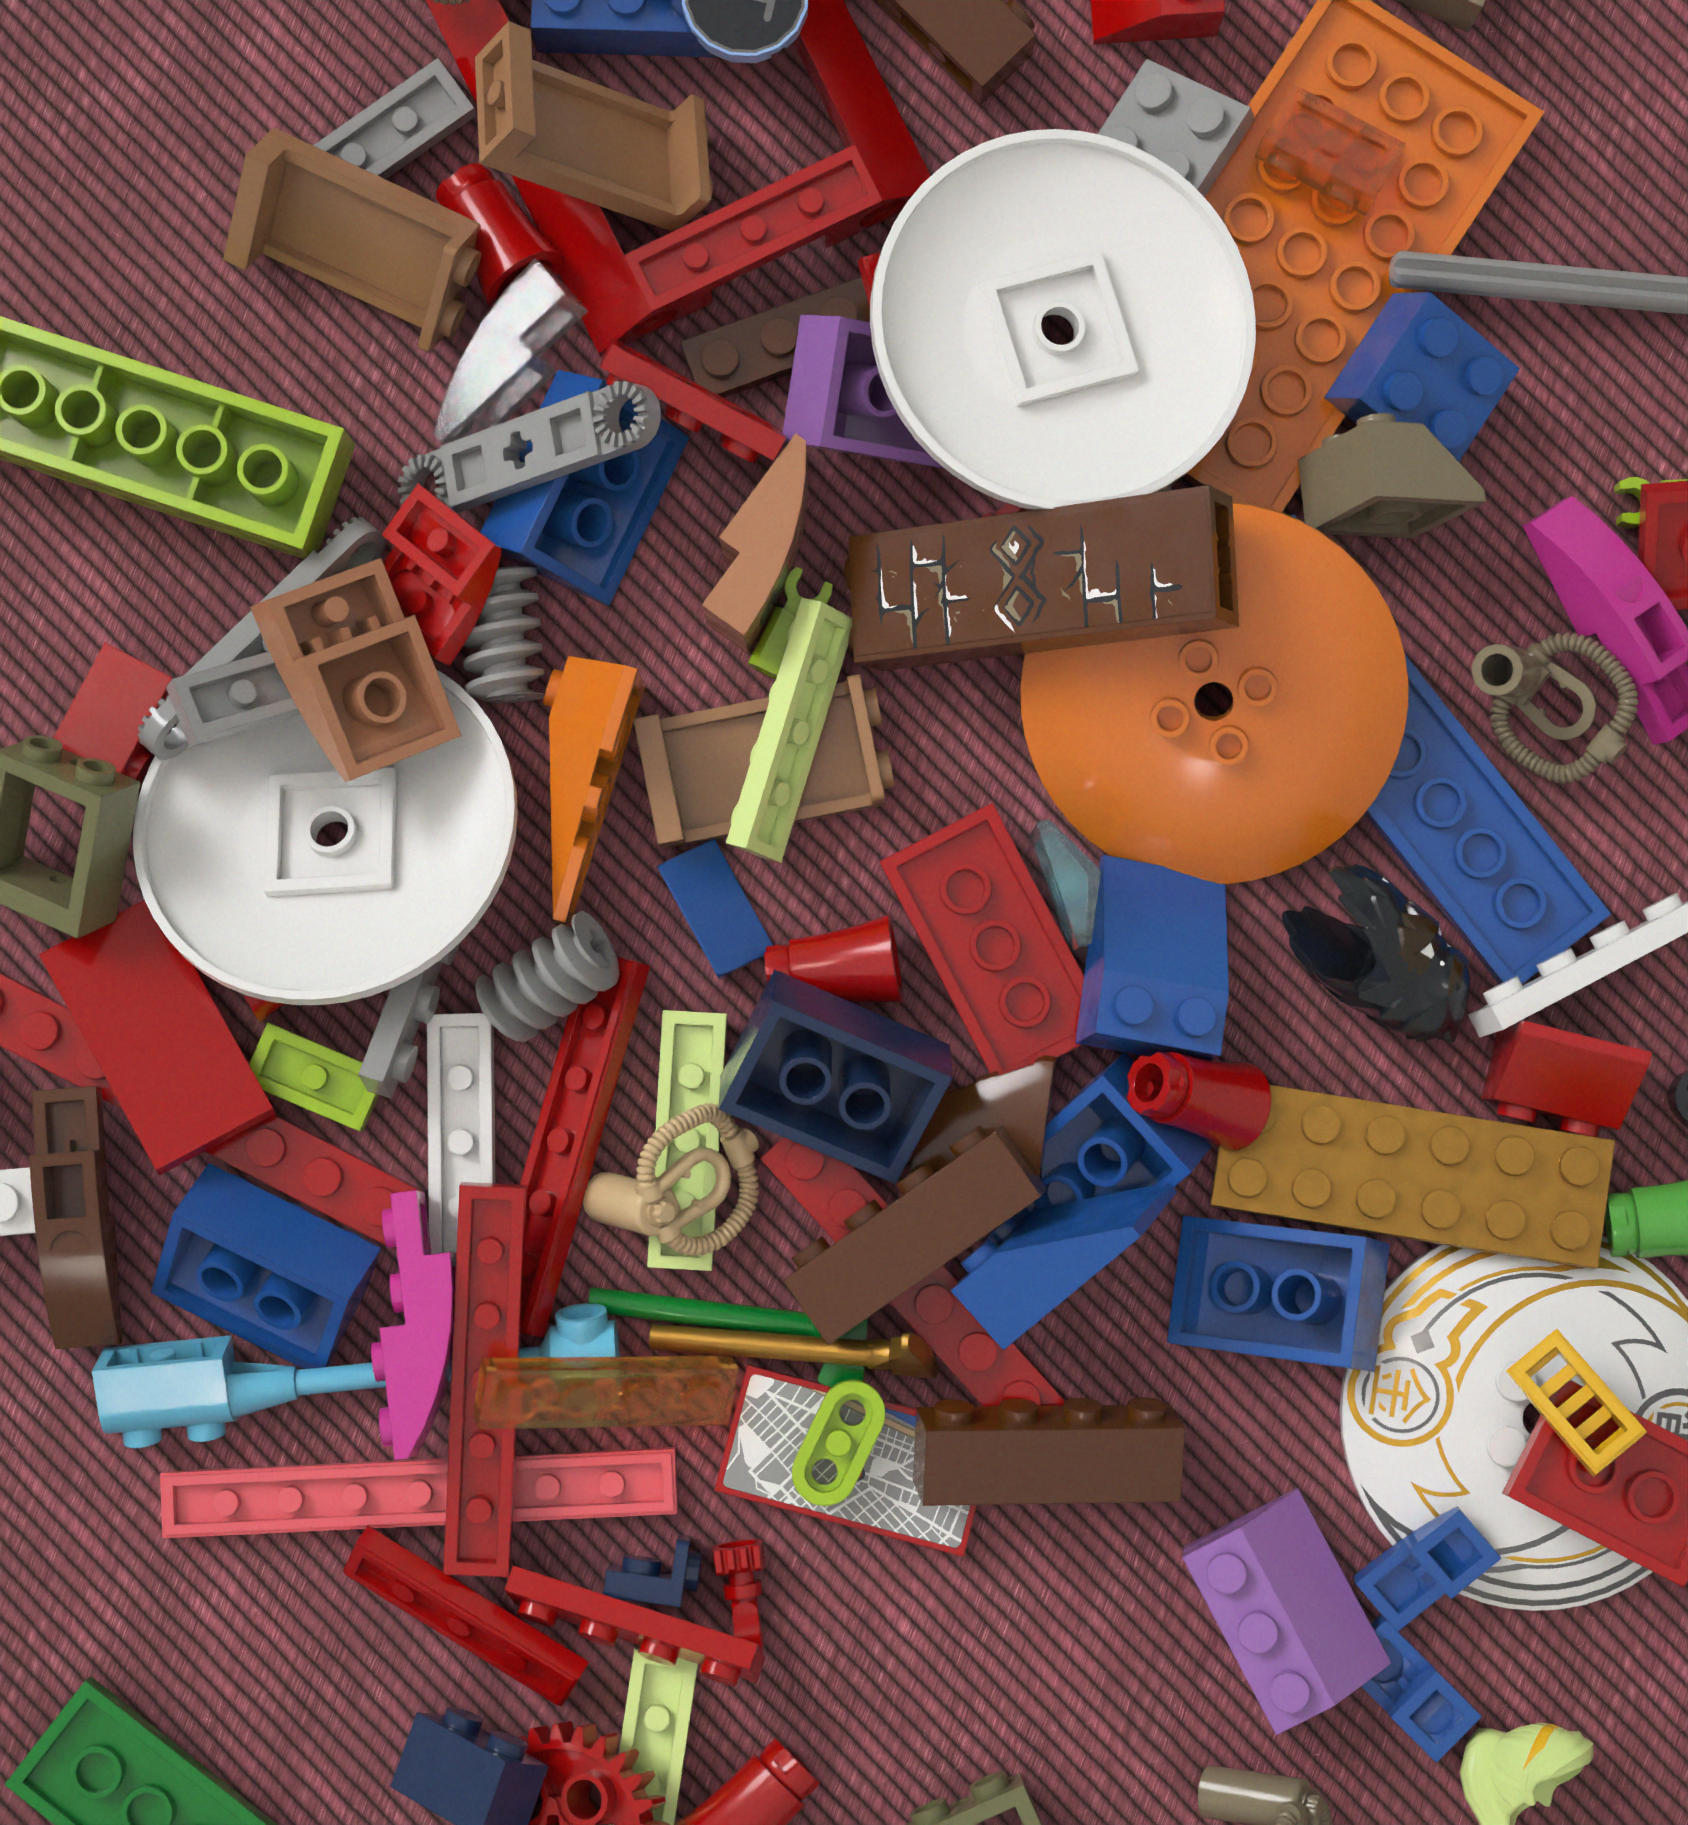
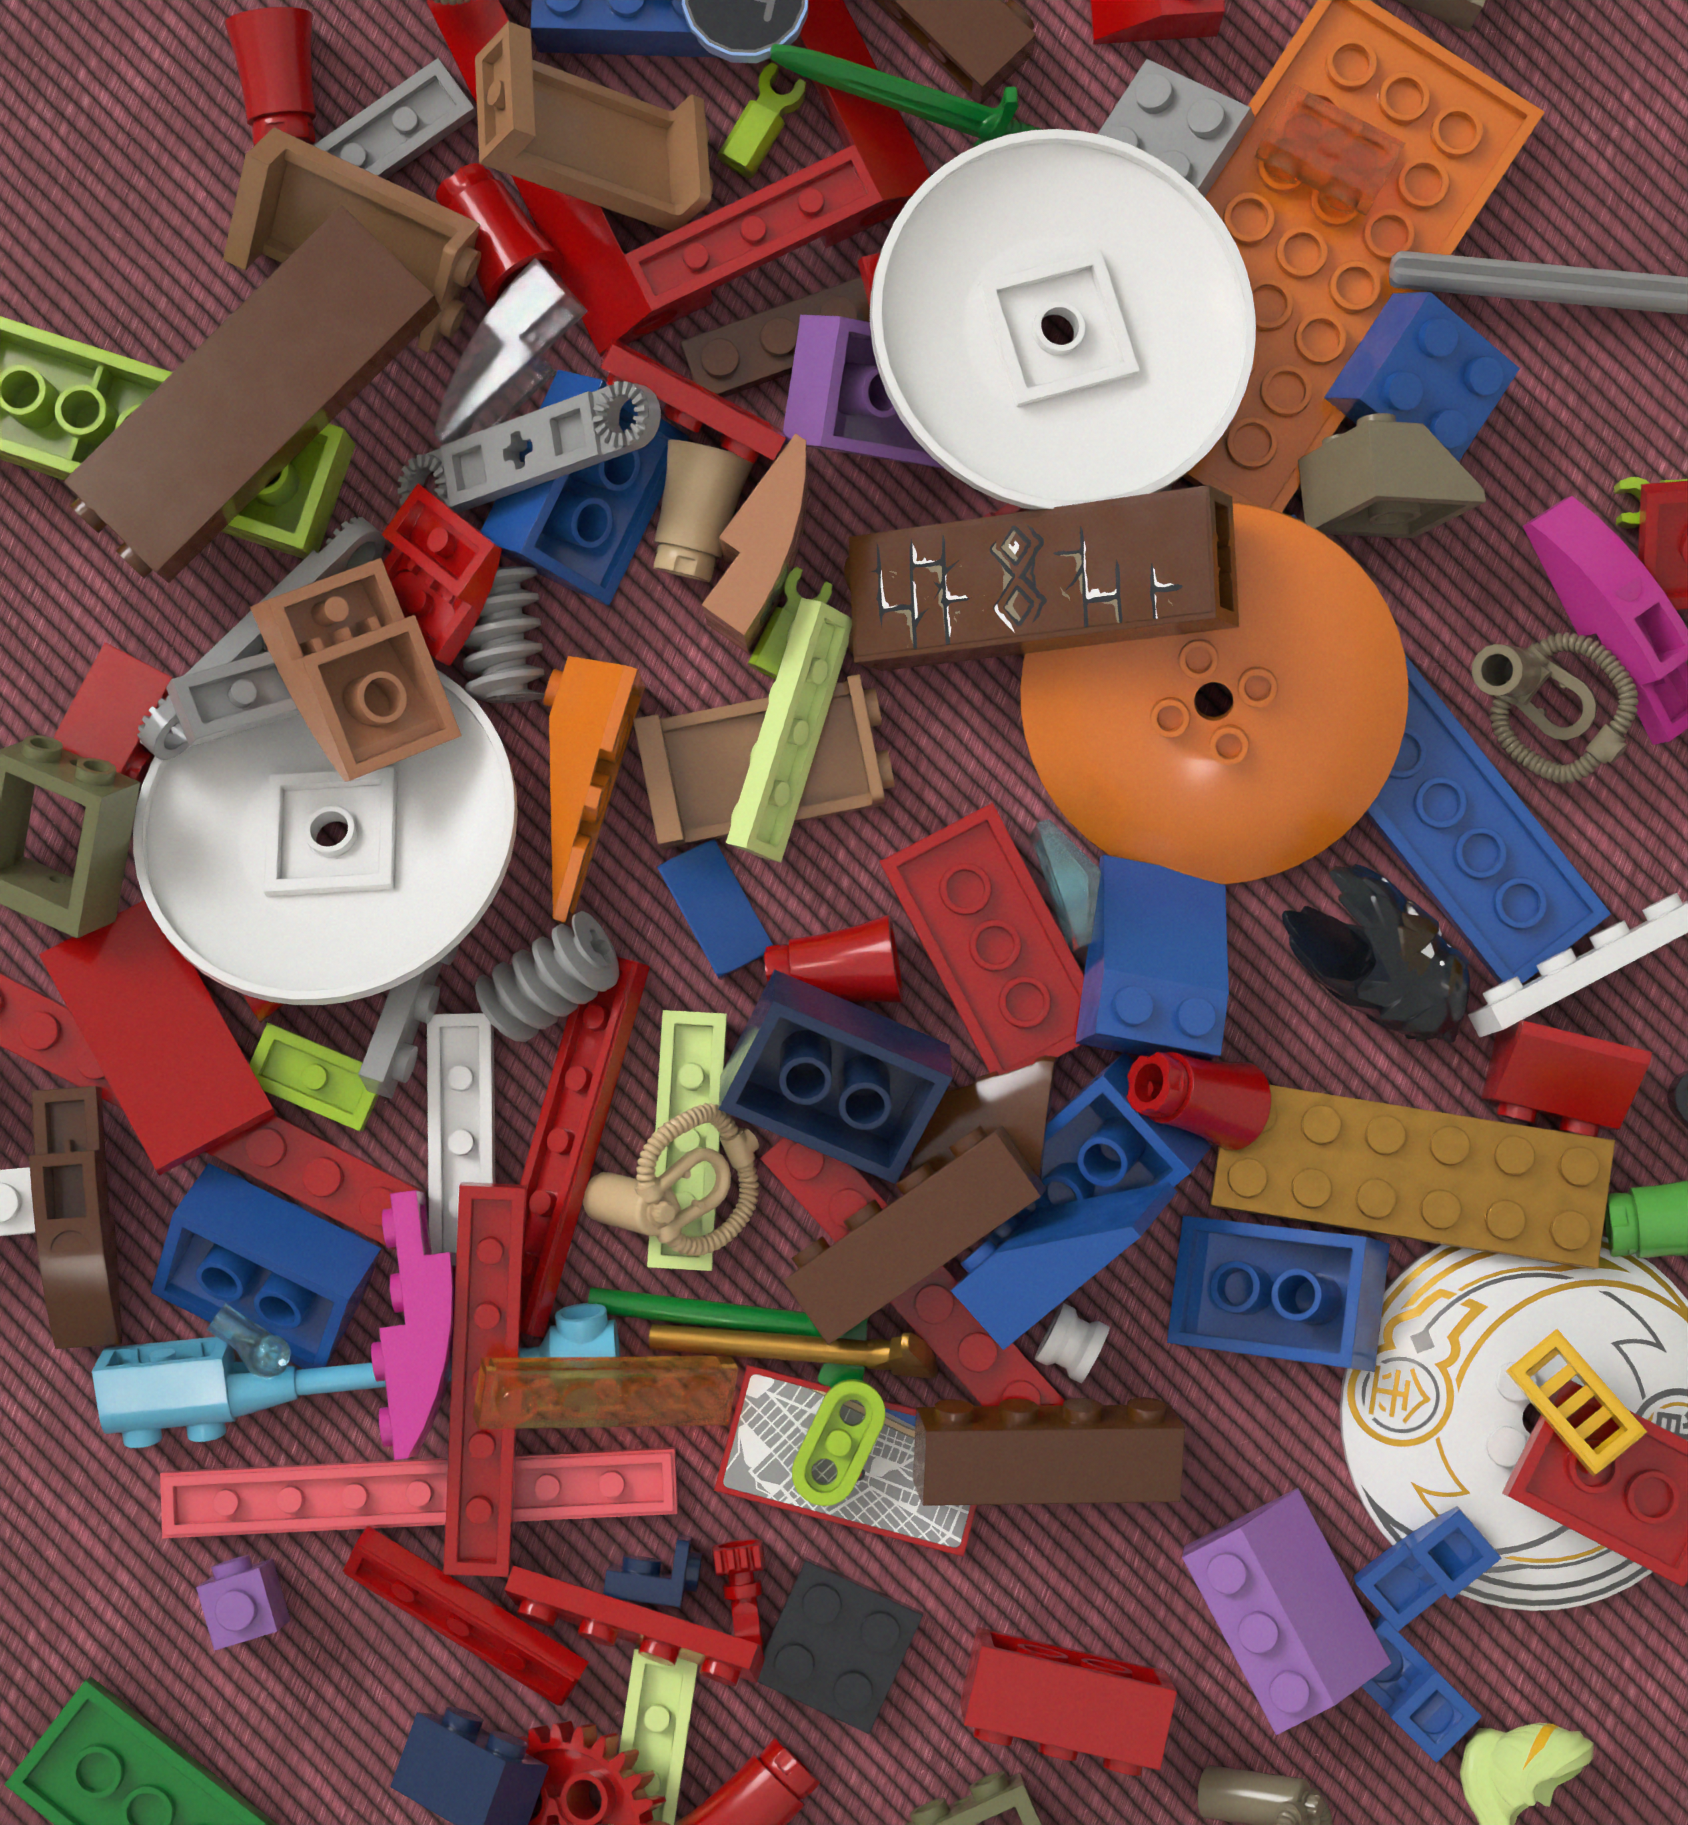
none -> reddish brown brick [63,205,442,583]
none -> medium lavender brick [196,1555,290,1651]
none -> clear light blue arm [206,1303,291,1379]
none -> red plant [224,7,316,146]
none -> tan plant [653,440,754,582]
none -> lime bar [717,62,806,179]
none -> black plate [758,1557,923,1734]
none -> green sword [770,44,1064,148]
none -> red brick [960,1627,1177,1776]
none -> white wheel [1035,1303,1110,1383]

